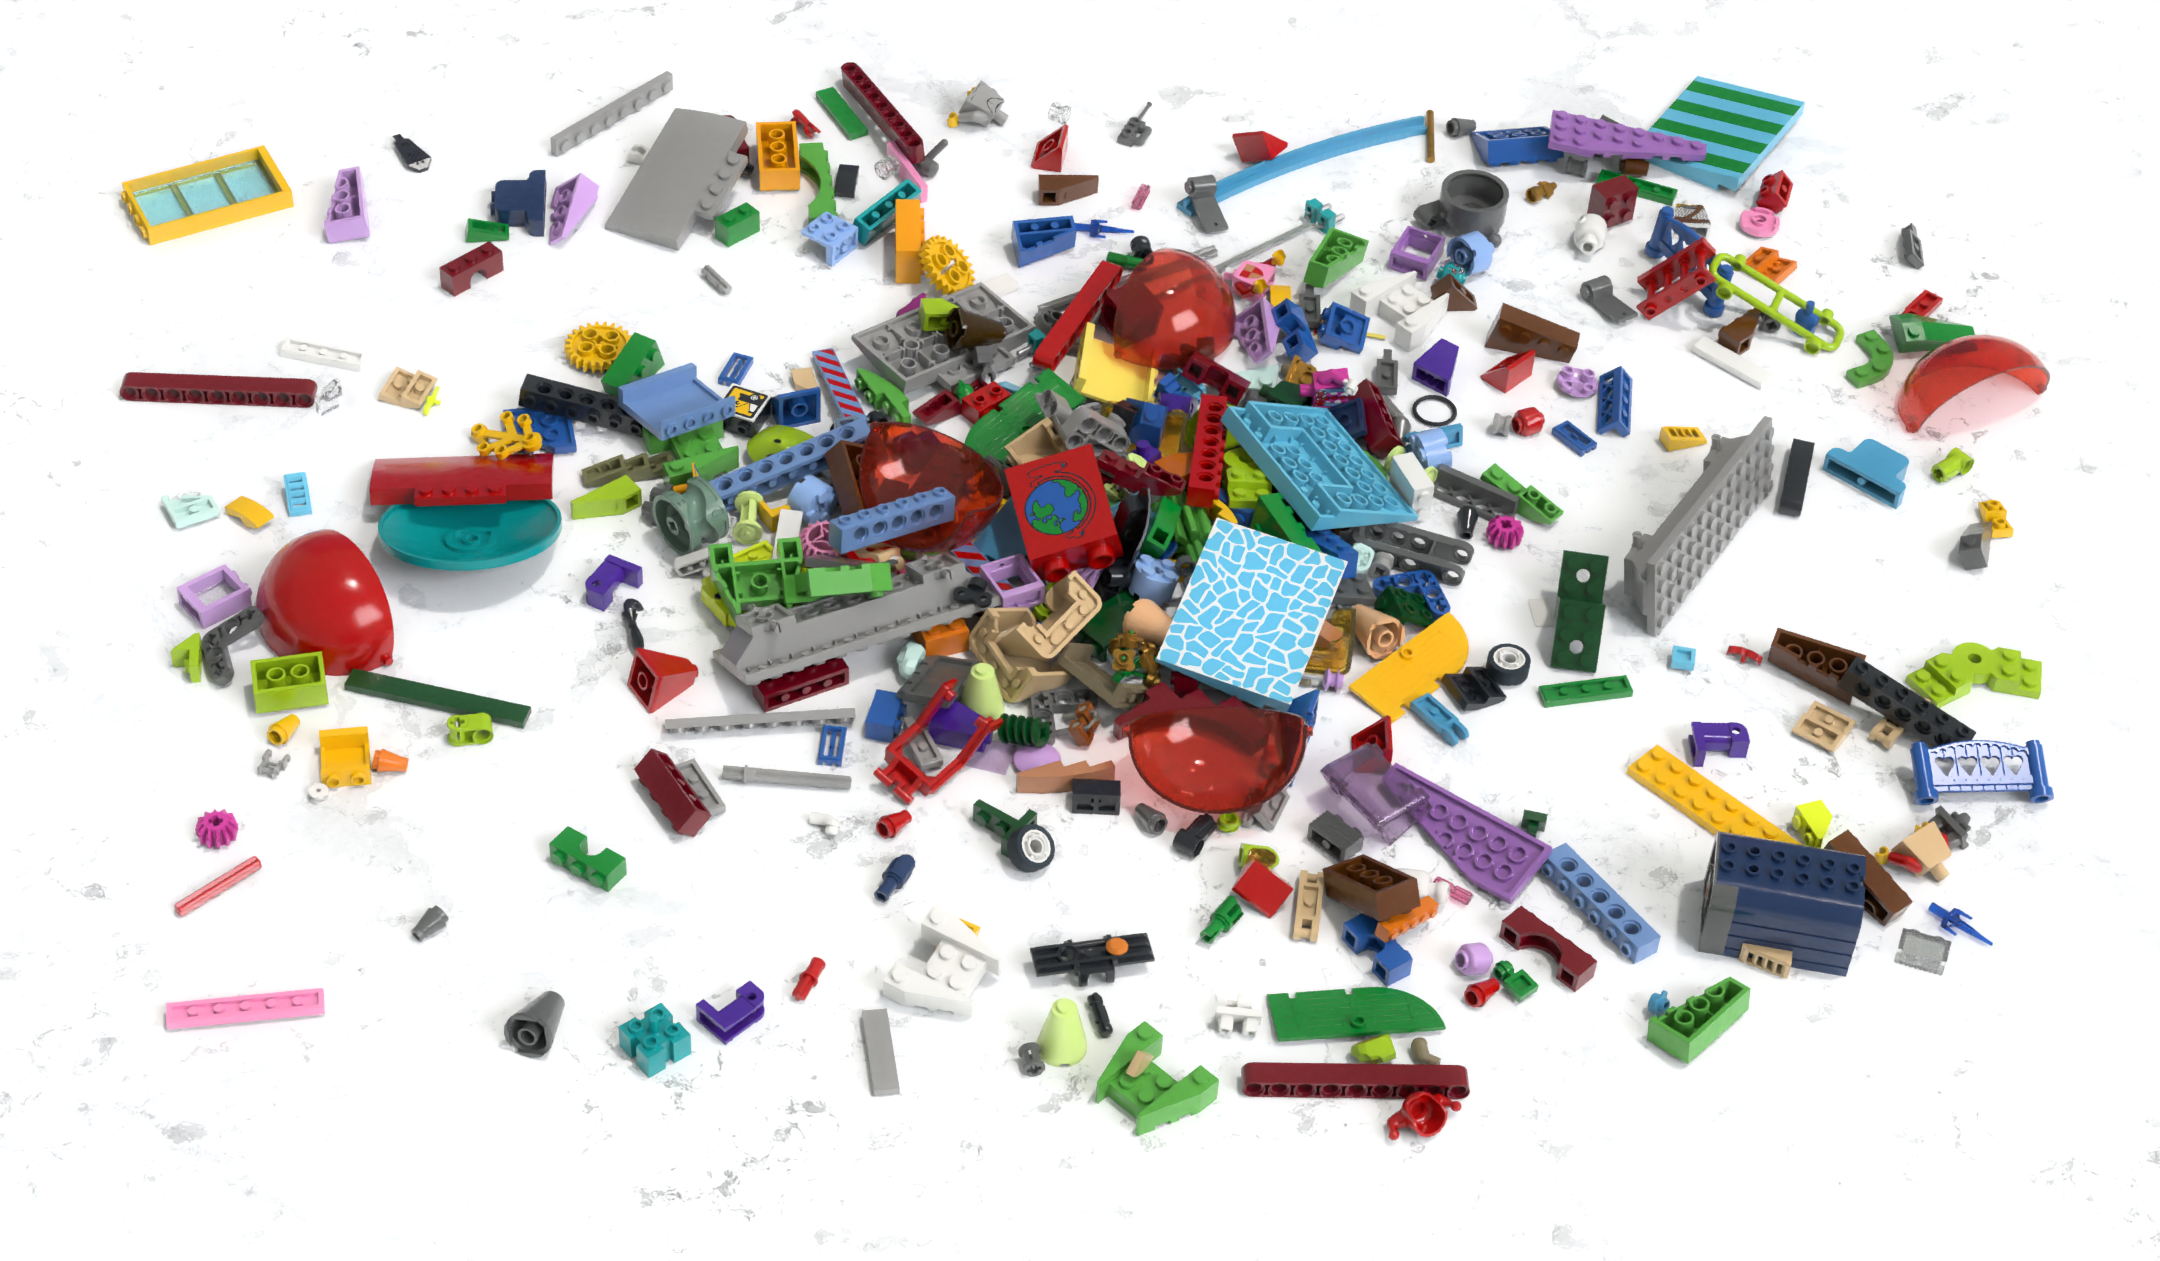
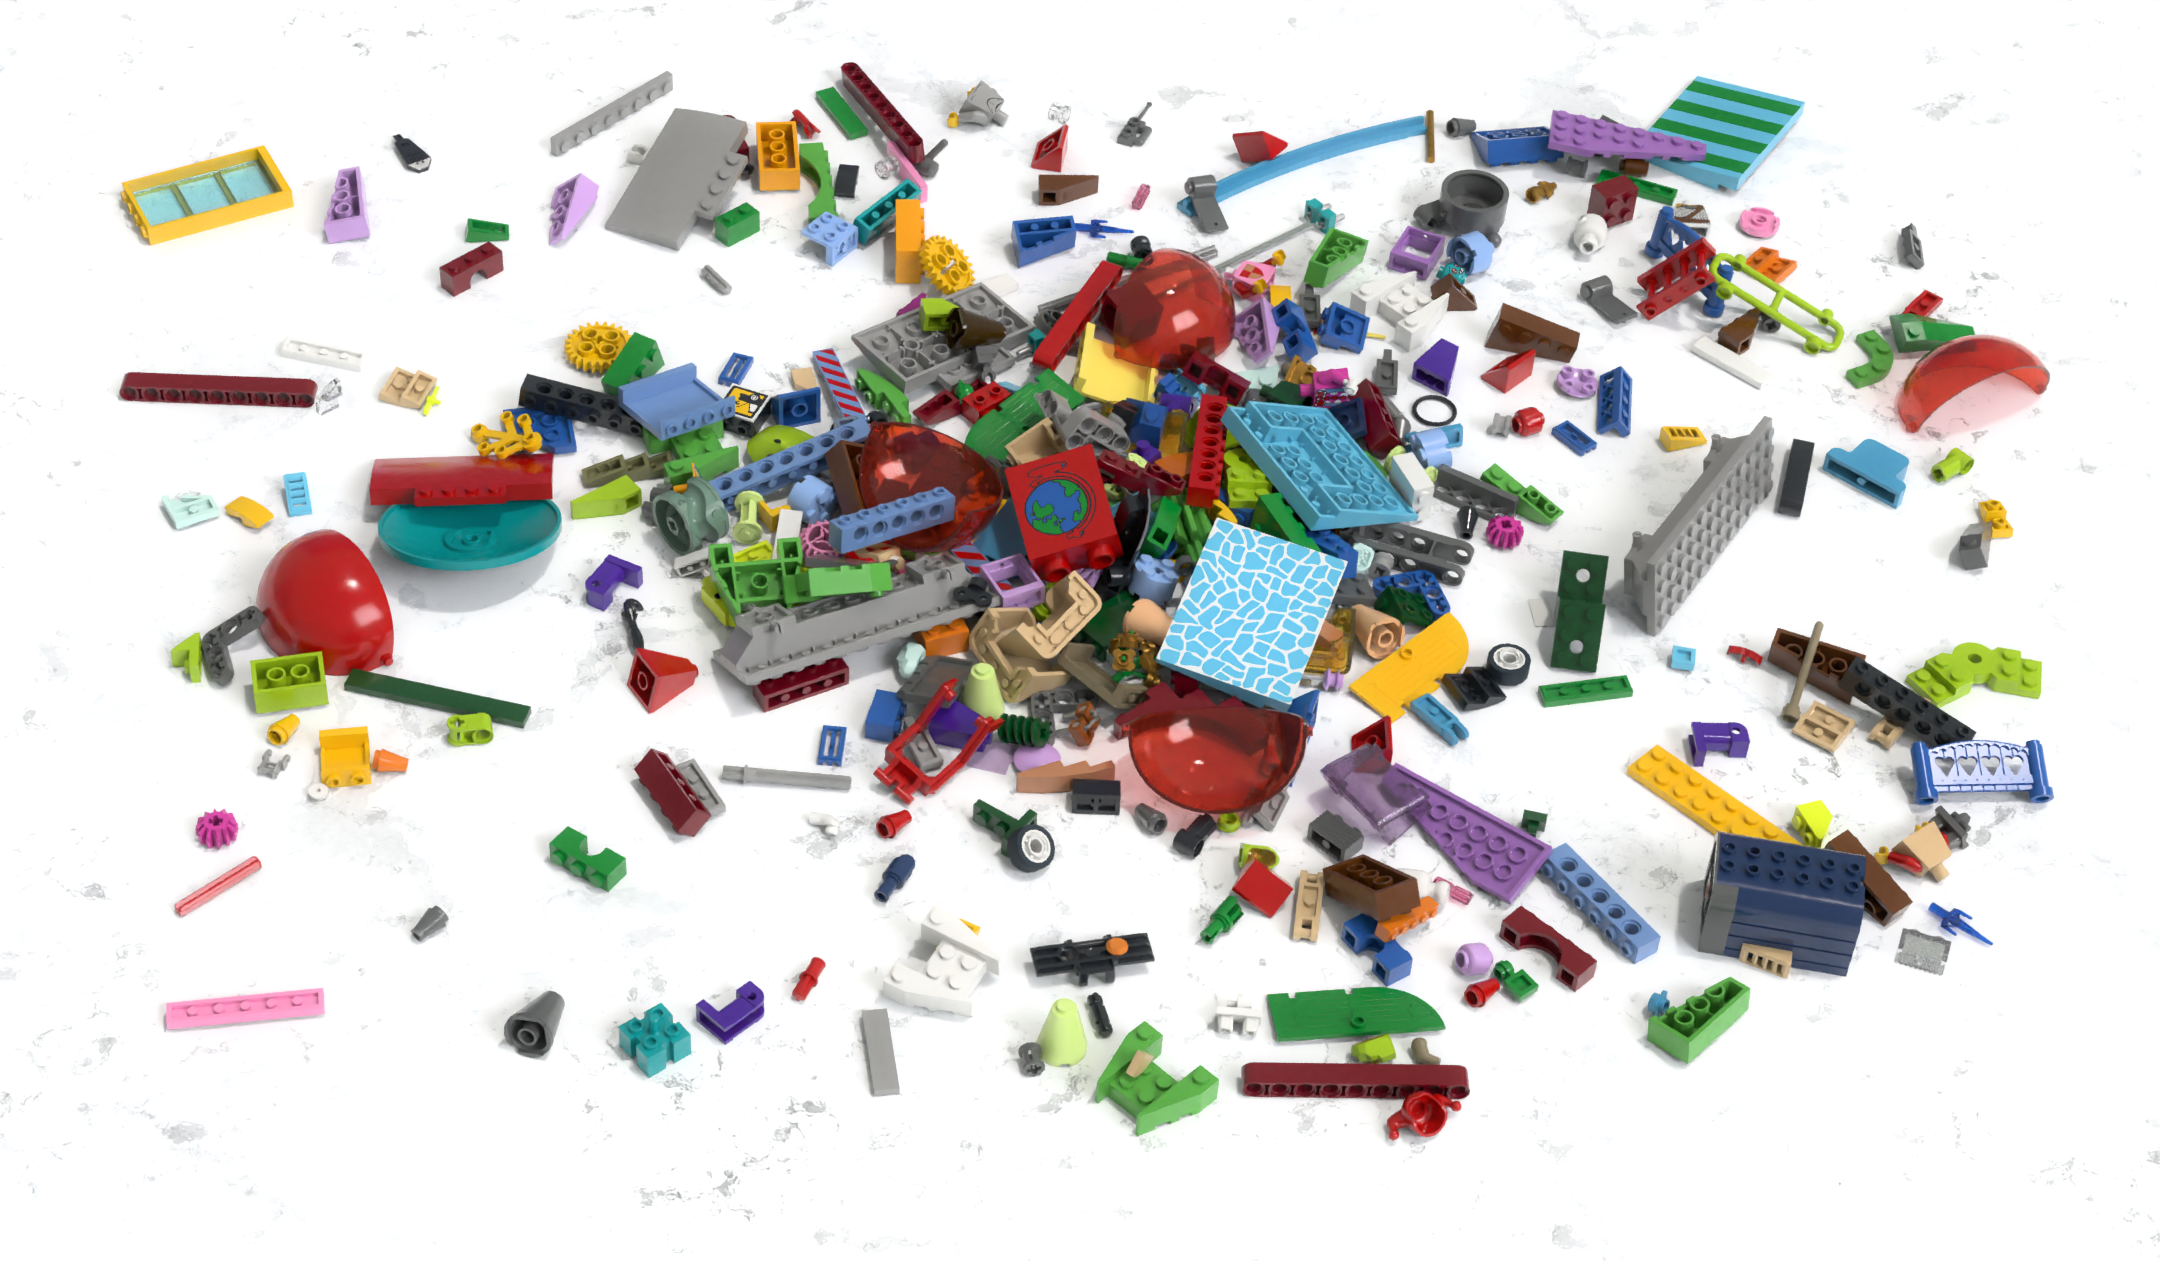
lavender window [176,564,252,630] -> none
dark blue brick [490,170,547,237] -> none
light grey plate [665,708,856,733] -> none
red brick [1756,170,1793,214] -> none
blue piece [1793,300,1820,338] -> none
none -> dark tan piece [1780,621,1824,723]

